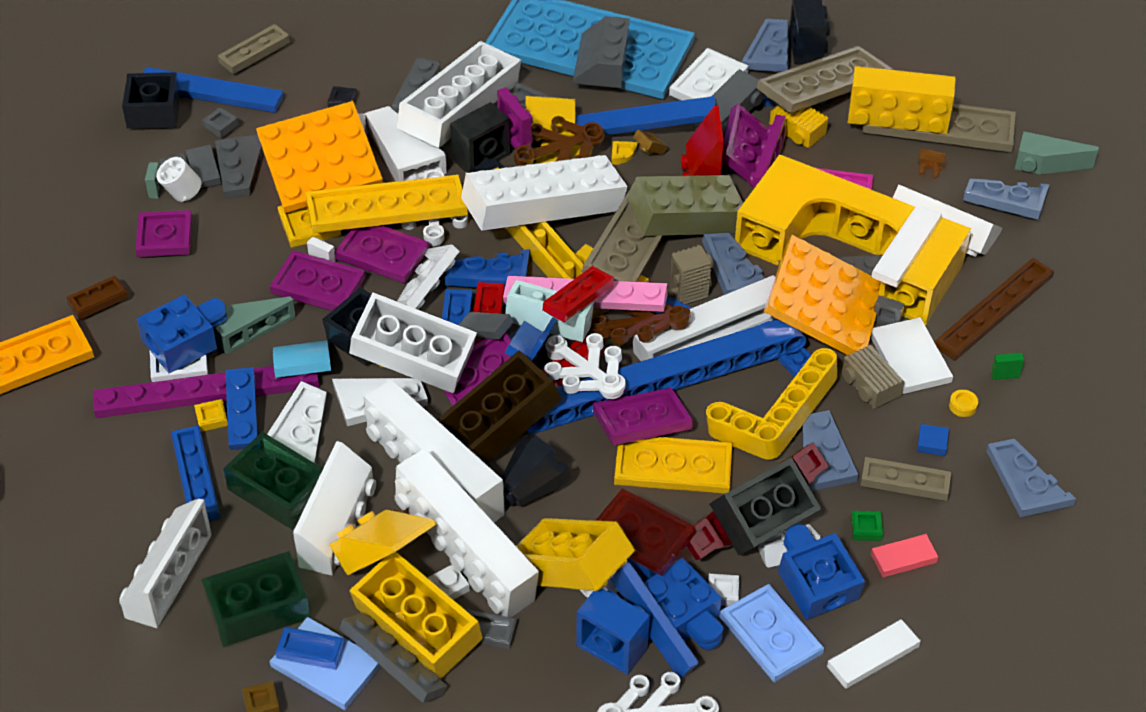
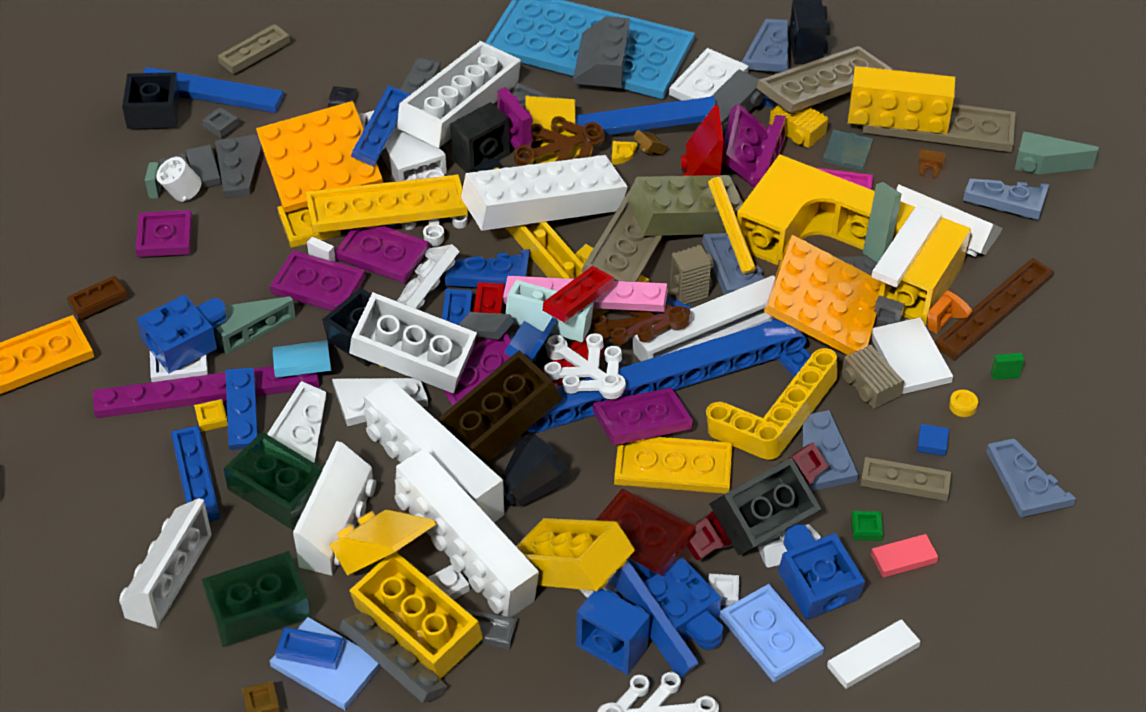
none -> blue tile [351,85,411,167]
none -> yellow axle [708,177,756,274]
none -> clear light blue piece [822,130,873,171]
none -> sand green tile [863,182,902,263]
none -> orange tile [928,290,972,334]

